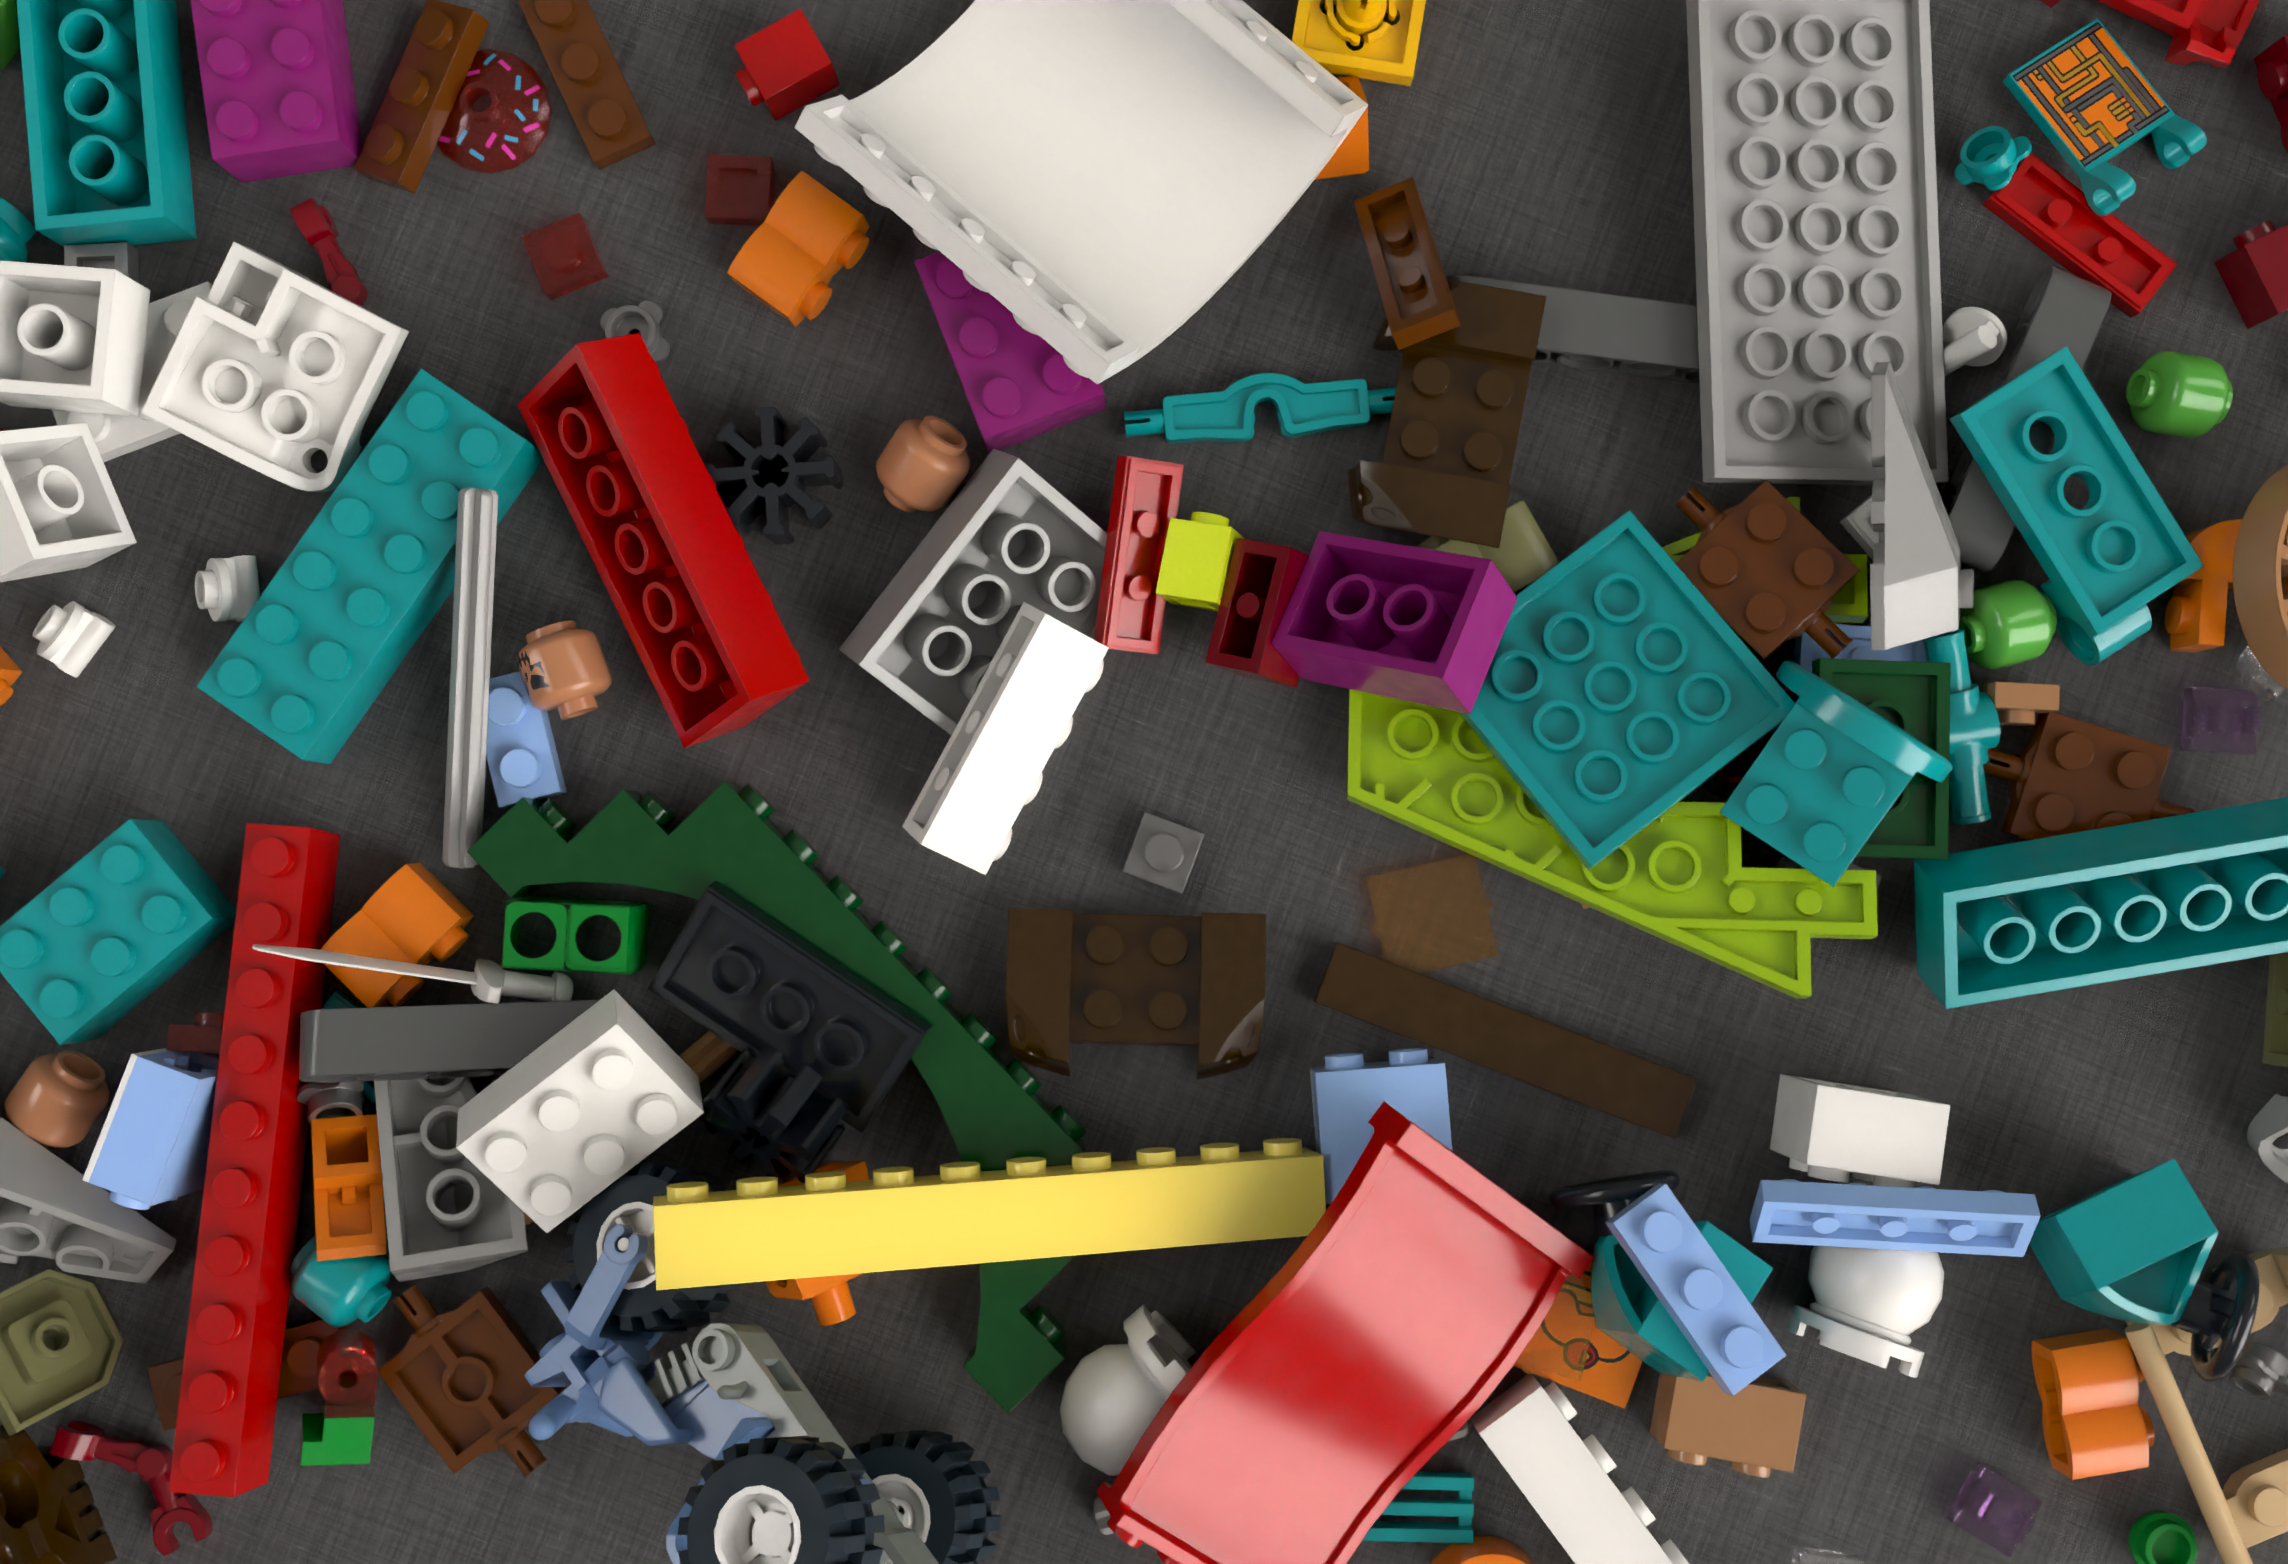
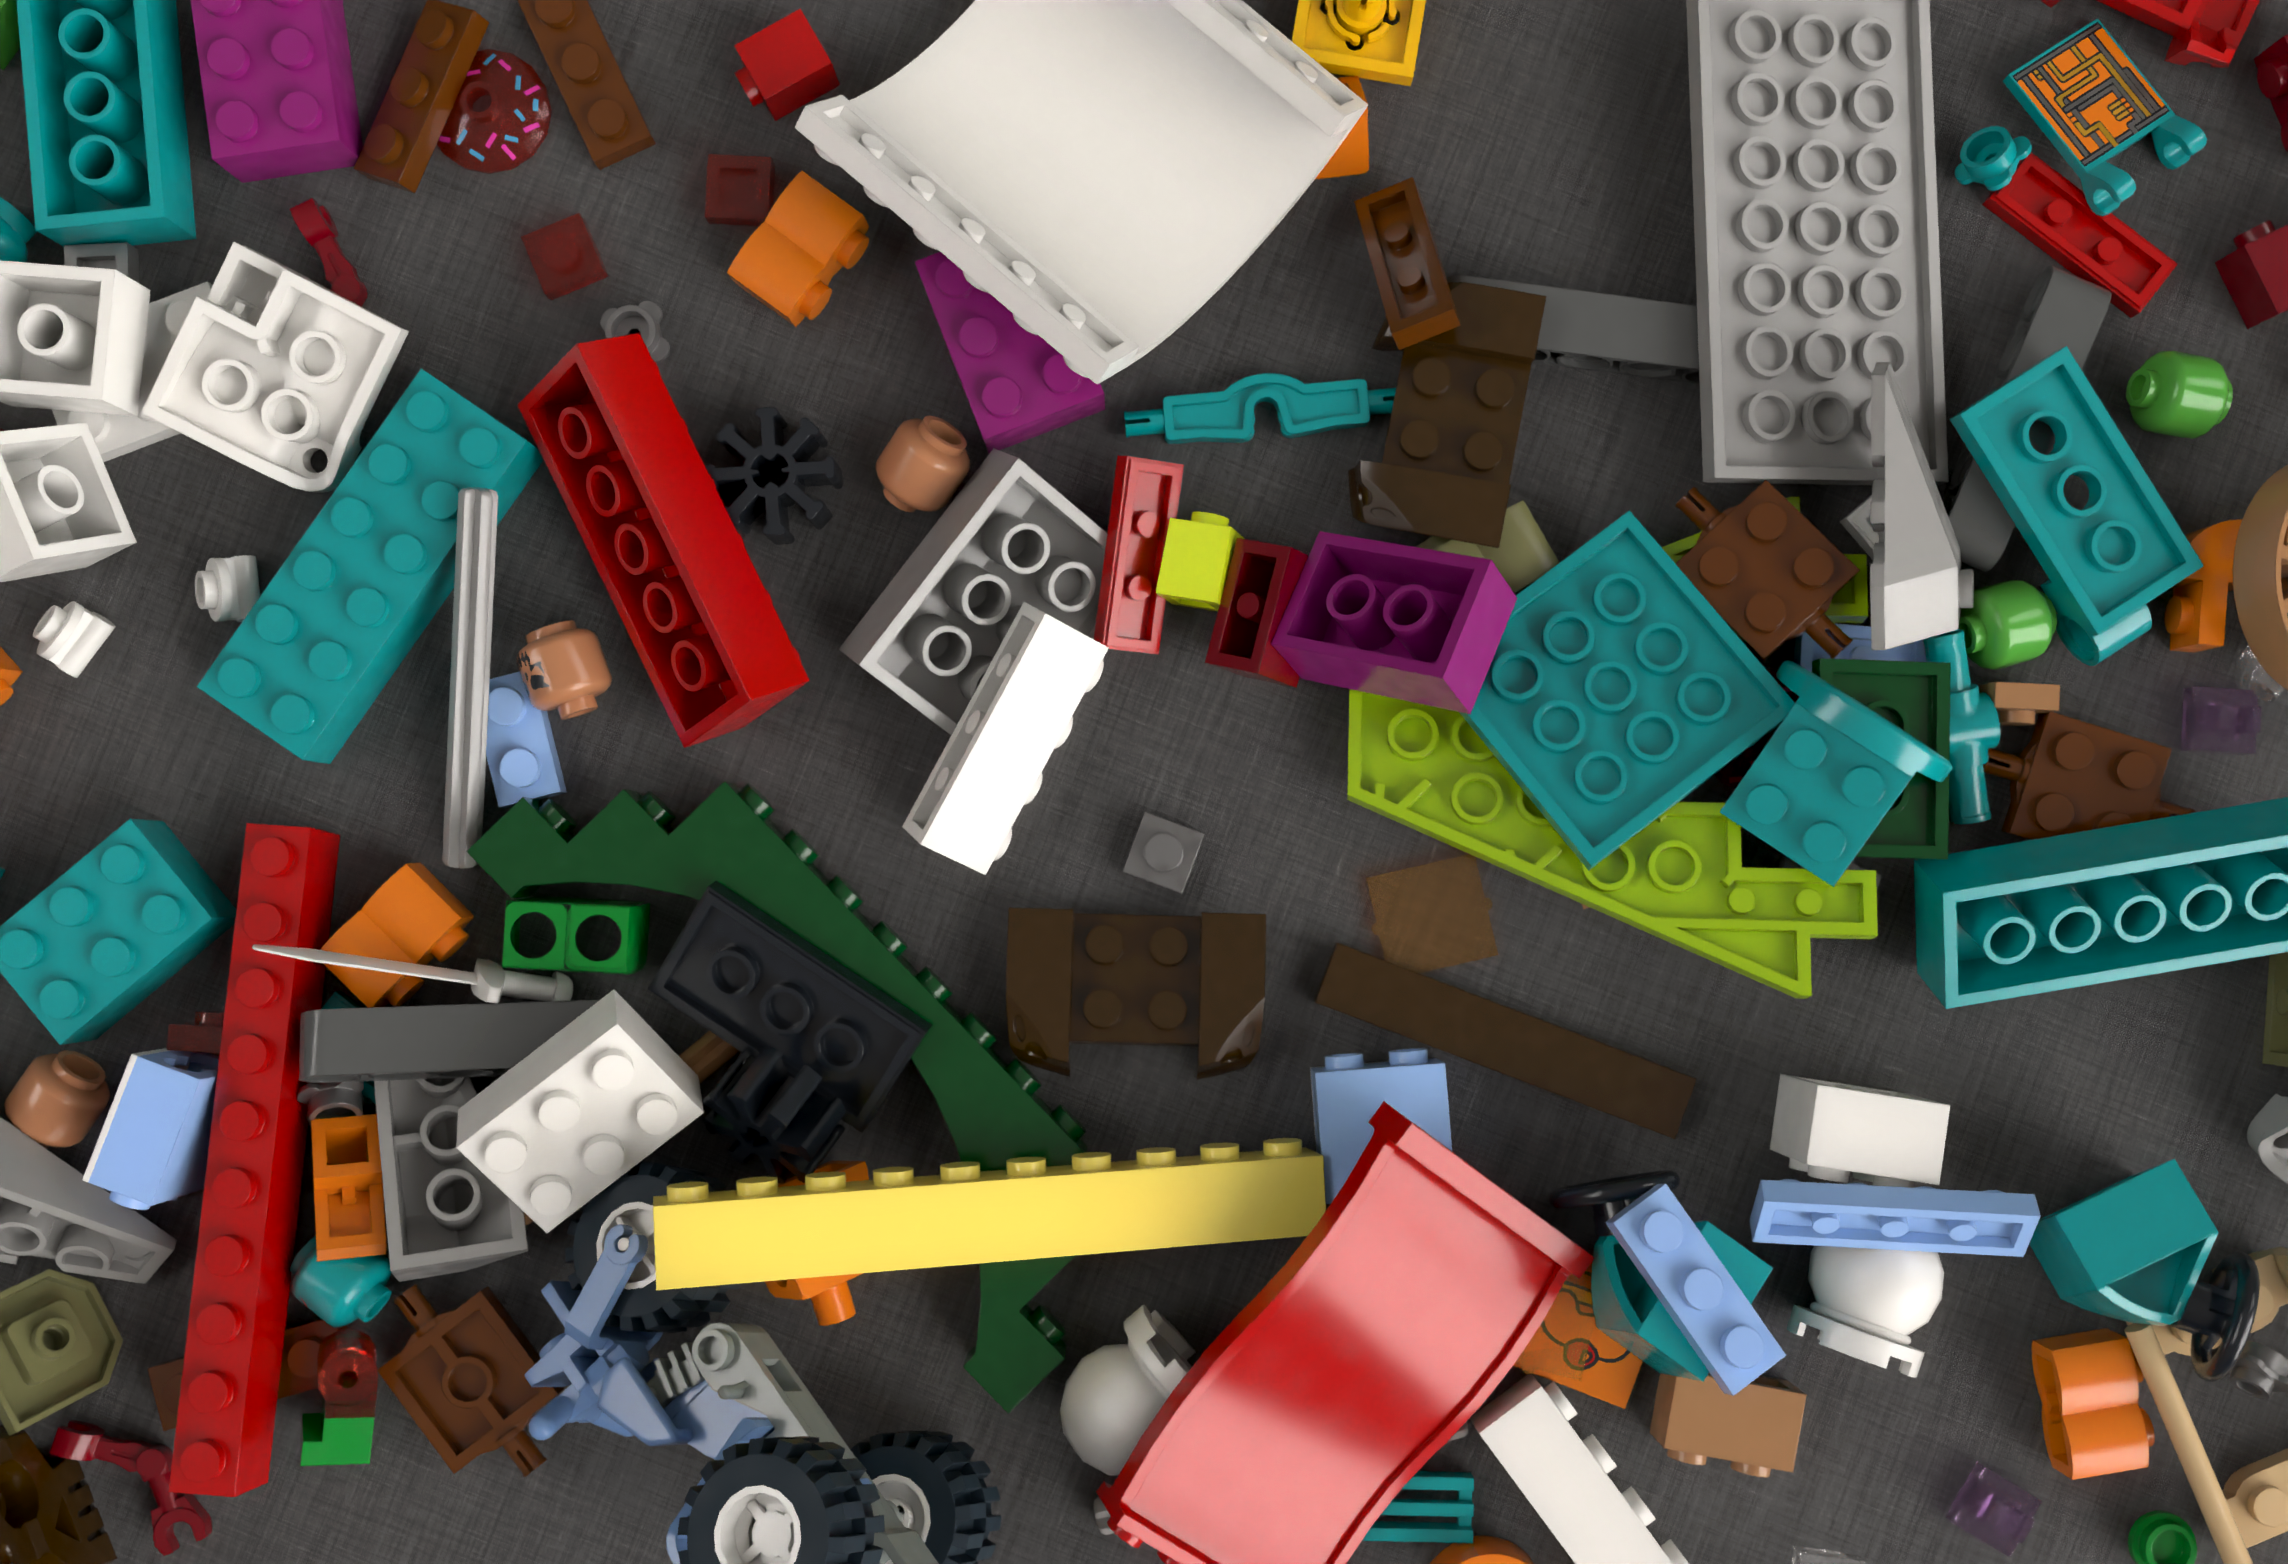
white plate [1943,307,2007,376] -> none

